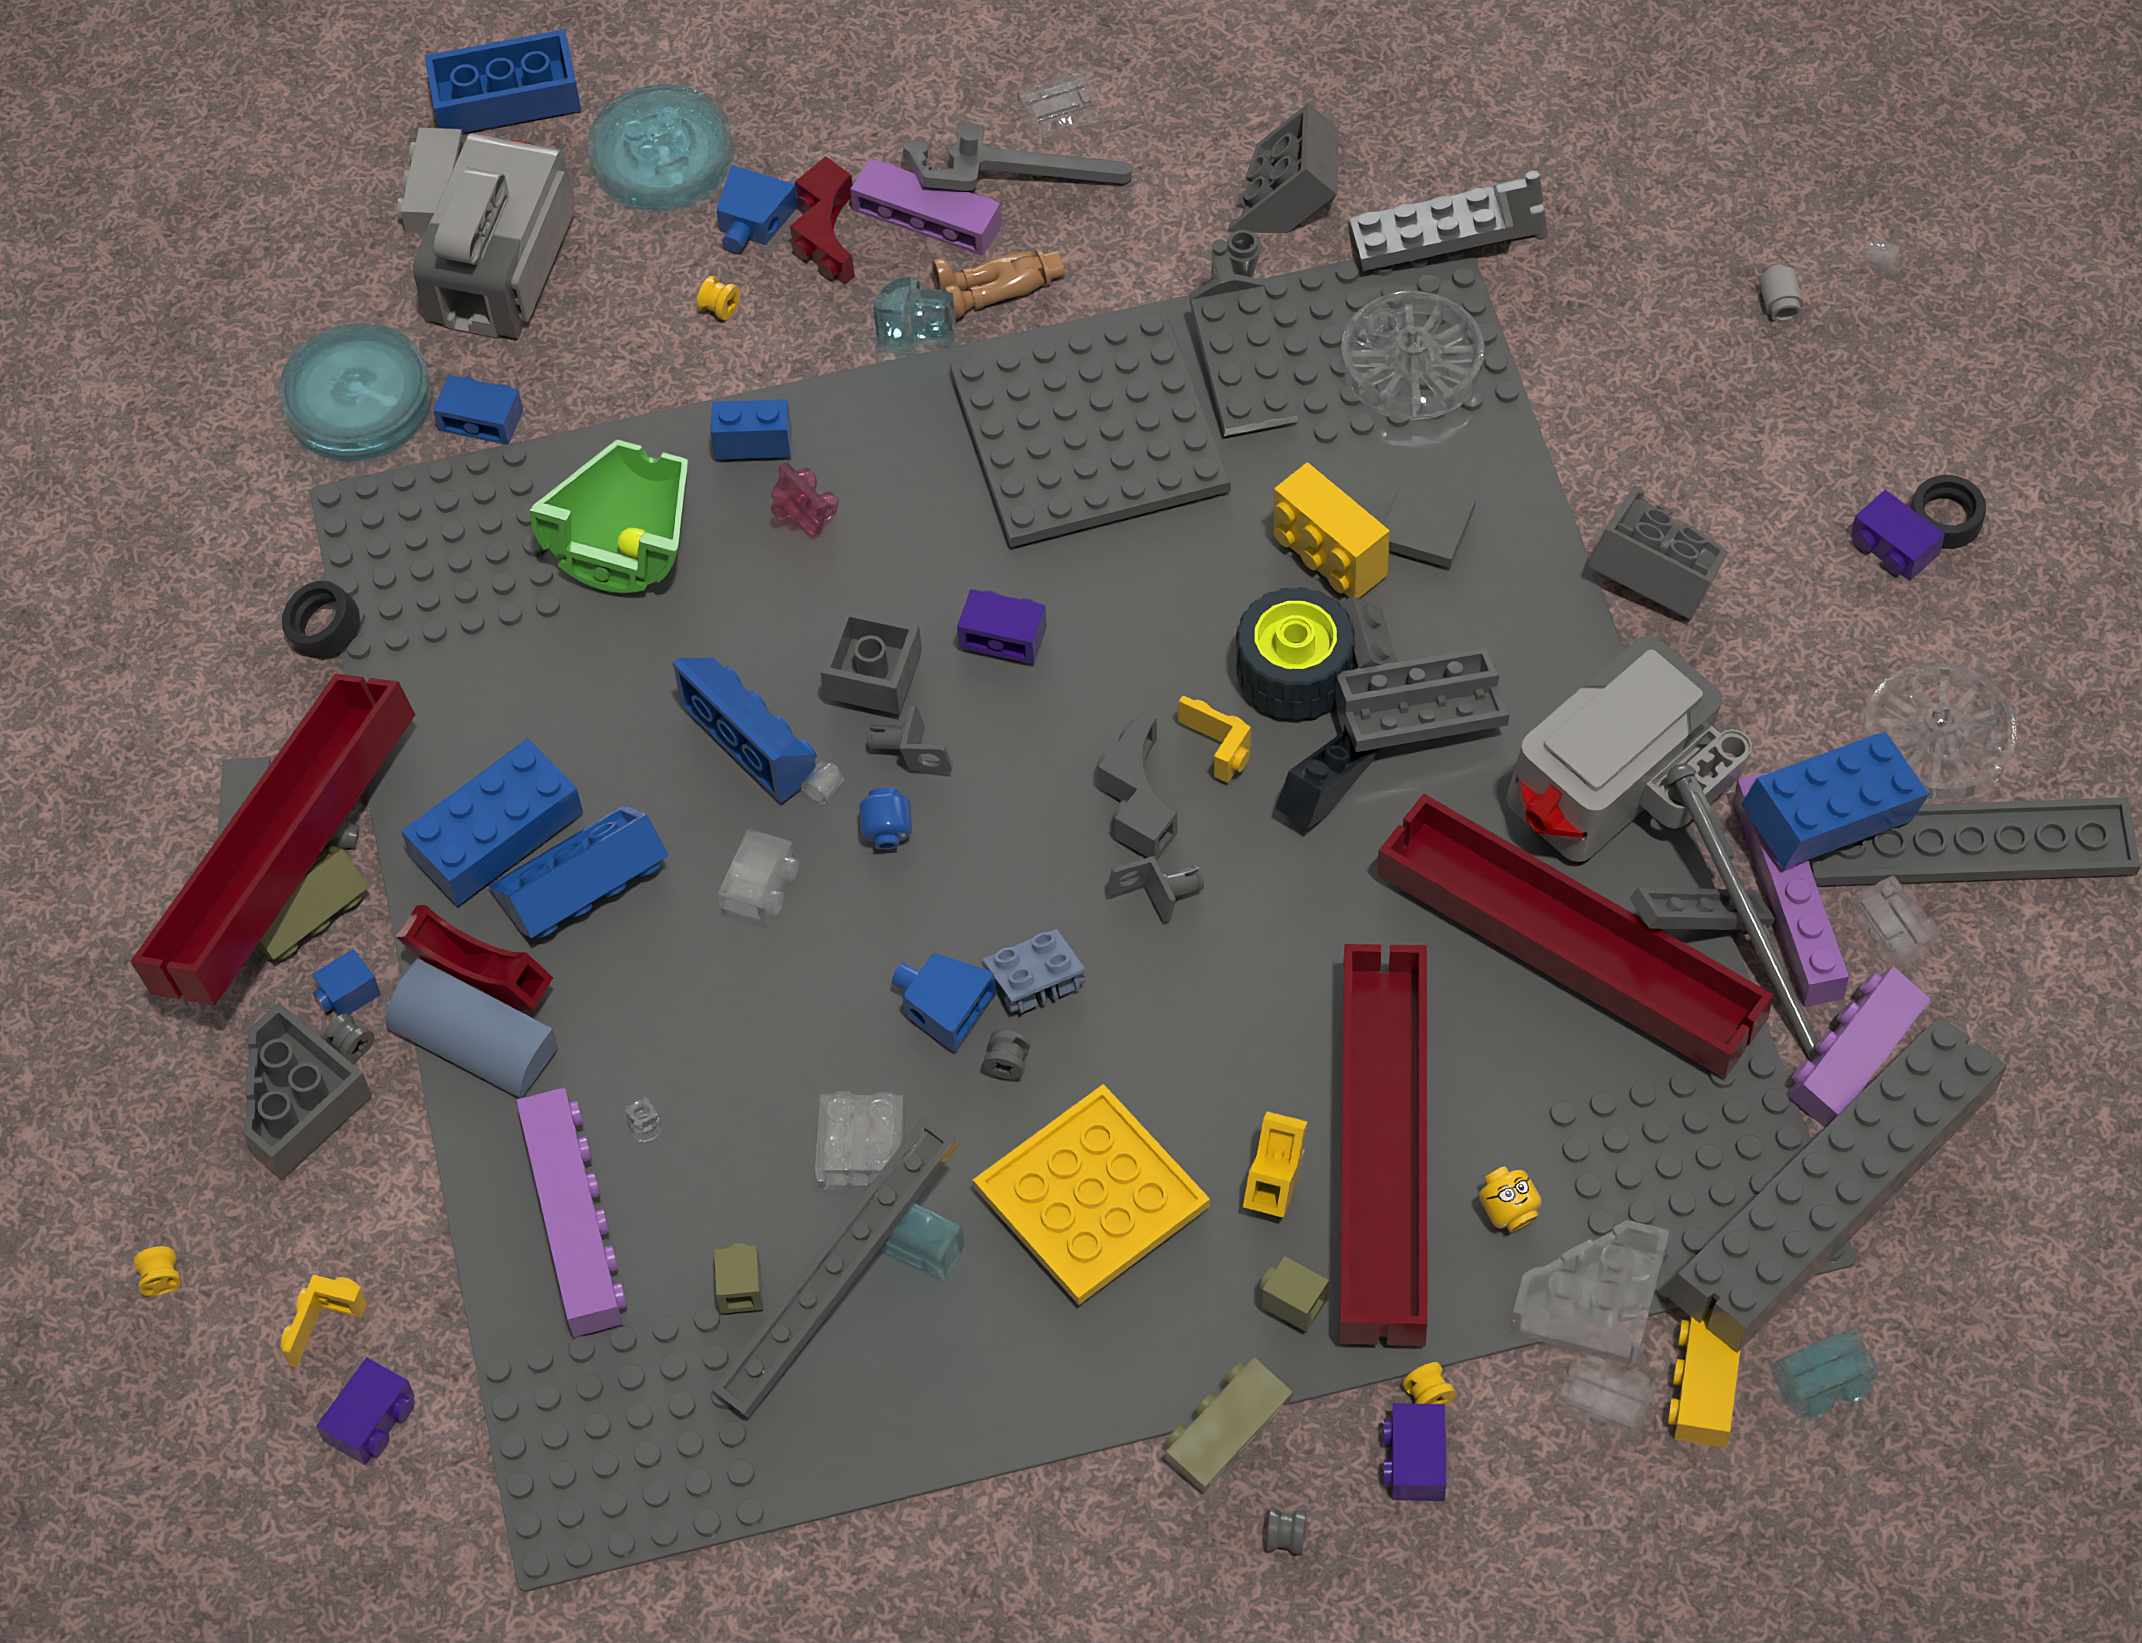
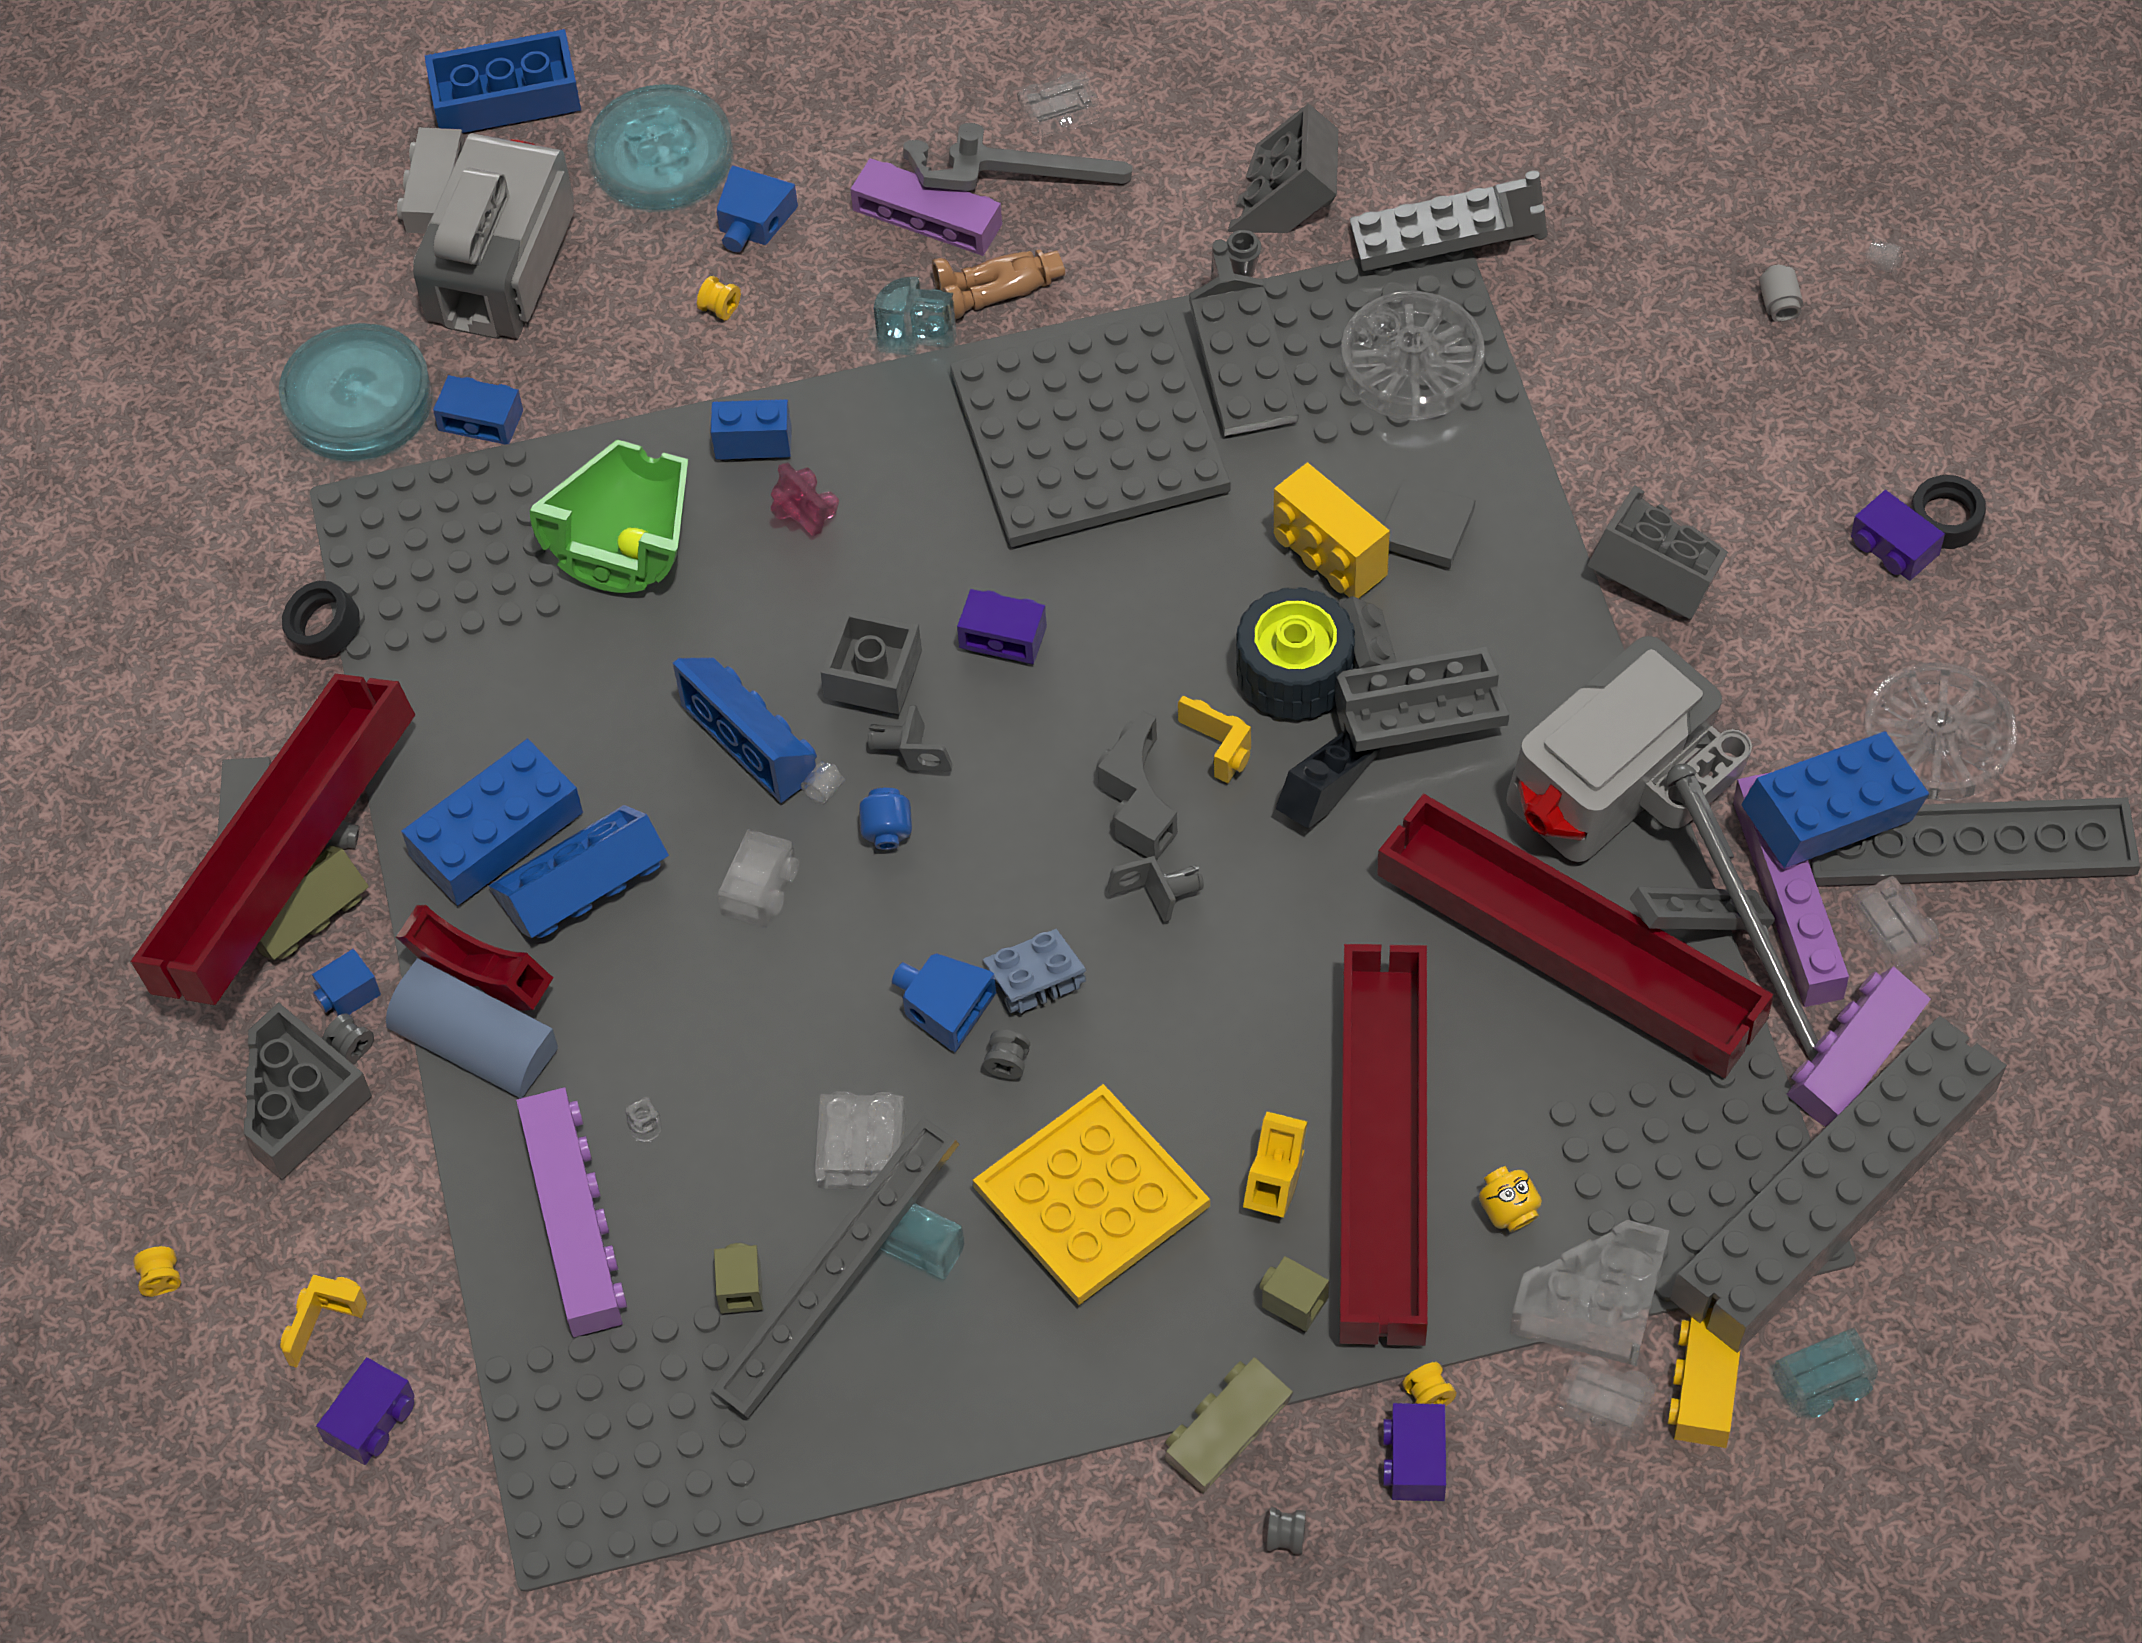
dark red arch [790,156,855,285] -> none

